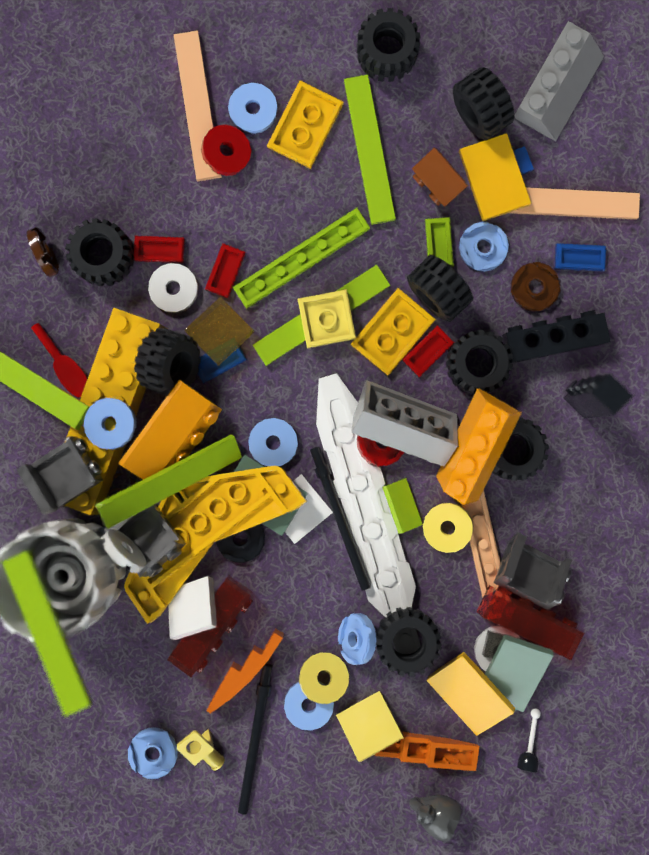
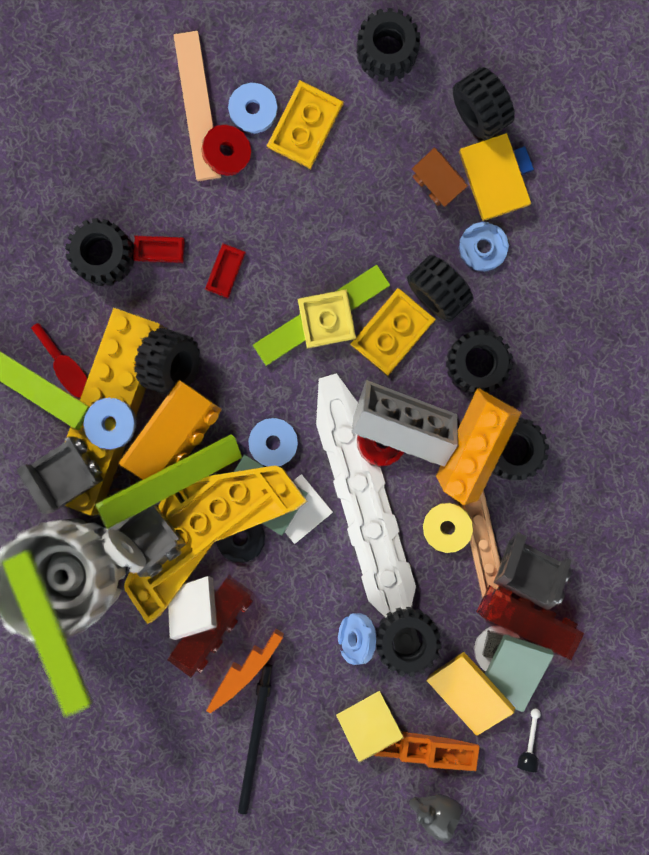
reddish brown tile [27,227,59,277] -> none
light blue tile [128,728,178,779] -> none
white tile [148,263,198,313] -> none
light yellow bracket [176,729,225,771] -> none
clear yellow tile [184,297,254,366] -> none
blue tile [198,338,247,384] -> none
lime tile [233,208,370,309] -> none
light blue tile [284,681,334,730] -> none
light yellow tile [299,652,349,704] -> none
black bar [310,447,371,591] -> none
lime tile [344,74,396,225] -> none
lime tile [382,478,423,534] -> none
red tile [402,325,454,377] -> none
lime tile [425,217,454,267] -> none
black brick [502,310,611,364] -> none
light nougat tile [509,188,640,219] -> none
reddish brown tile [510,262,560,311] -> none
light grey slope [514,21,604,142] -> none
blue tile [554,243,606,271] -> none
black brick [564,373,633,419] -> none

